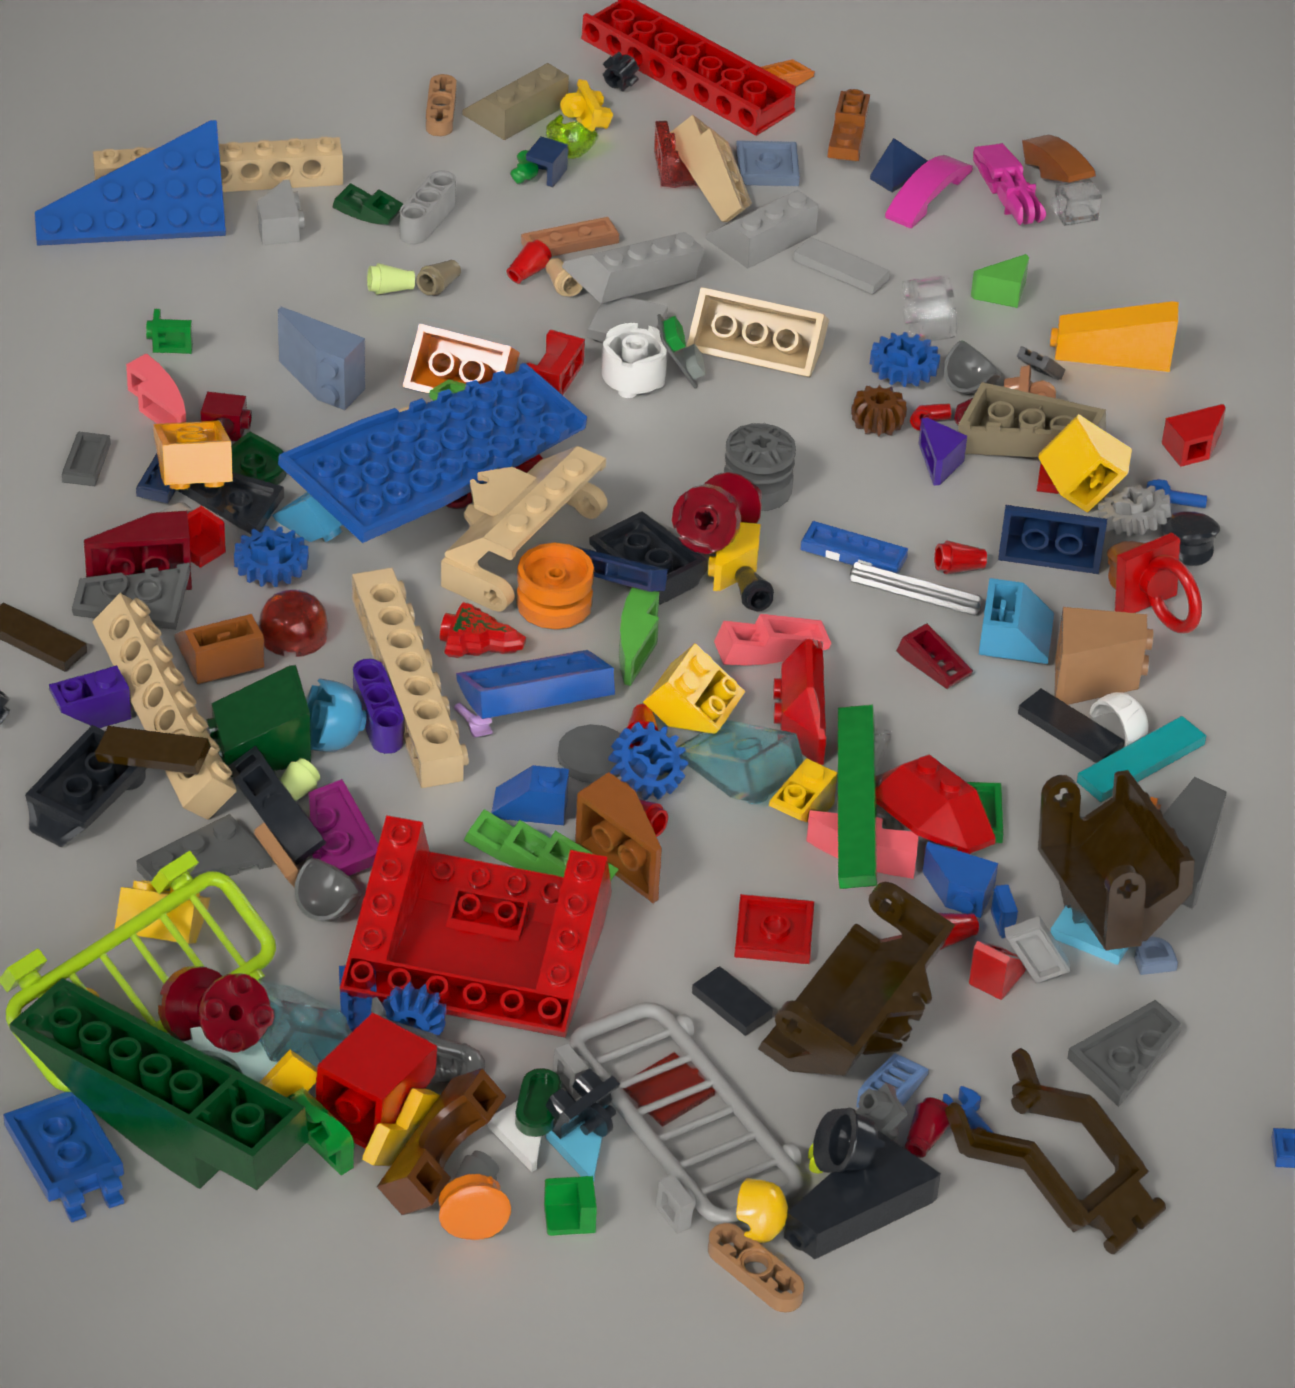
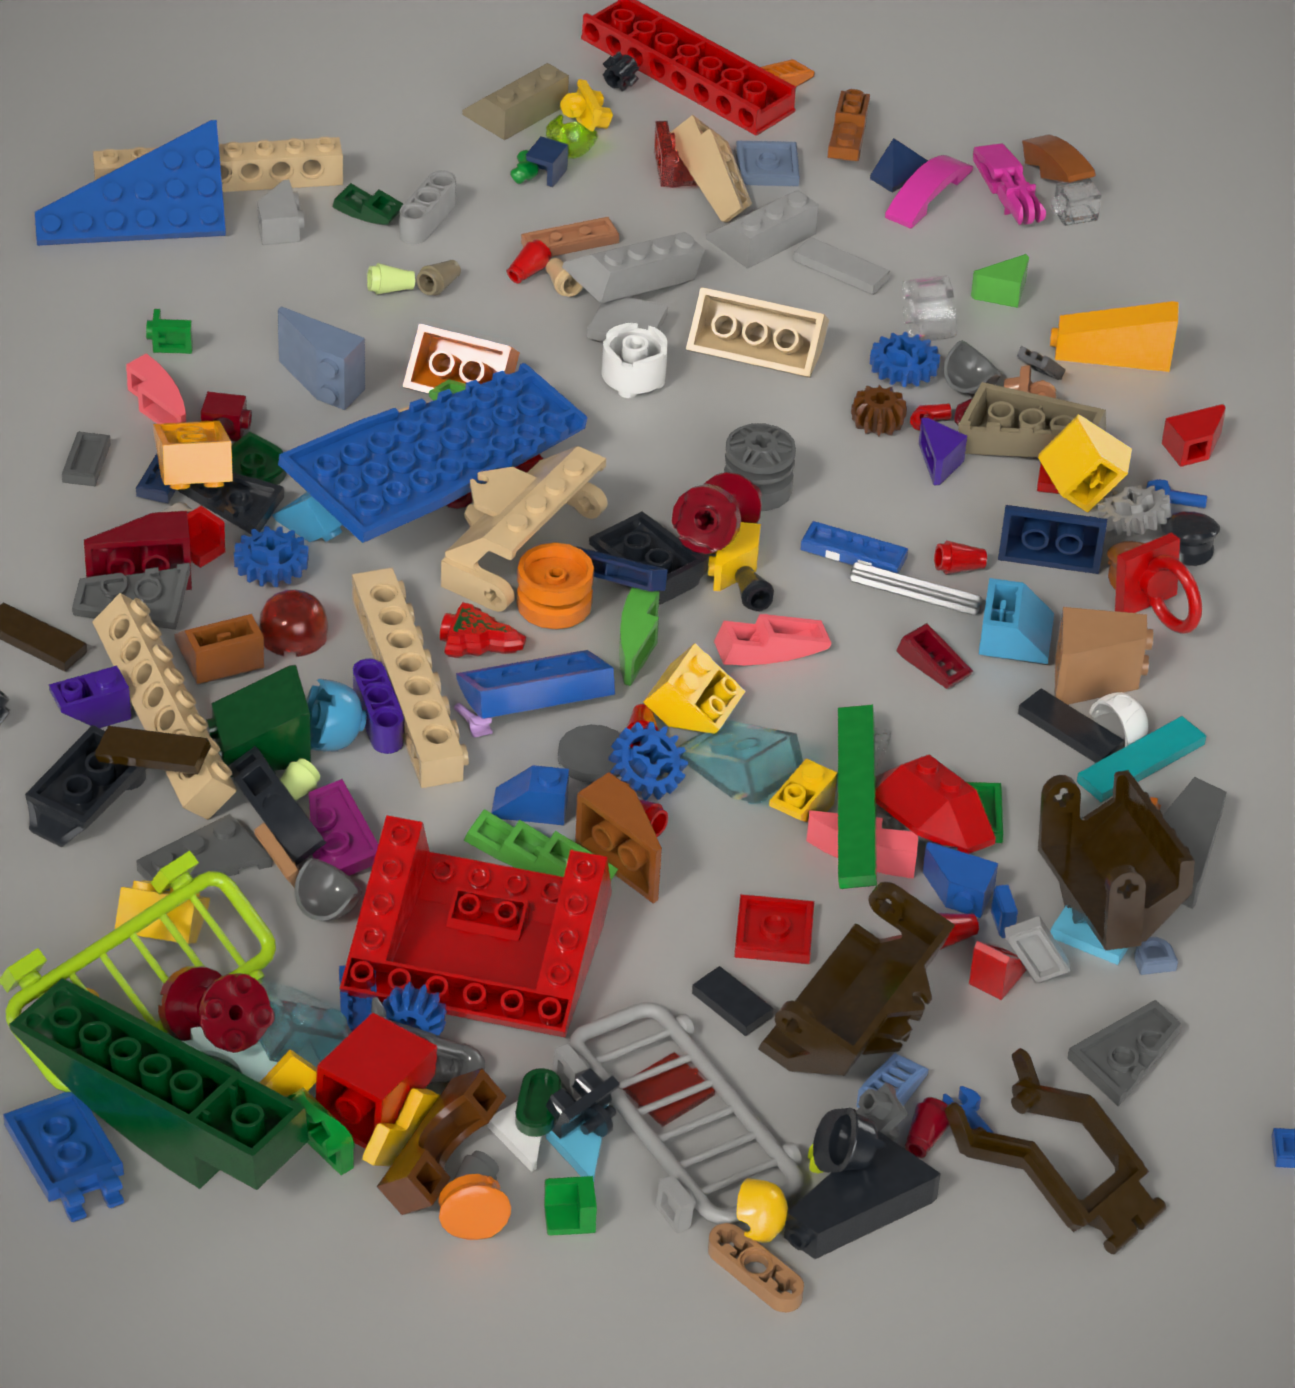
medium nougat beam [426,74,457,136] -> none
red panel [527,330,585,395] -> none
piece [657,314,706,389] -> none
red wedge [773,639,826,765] -> none

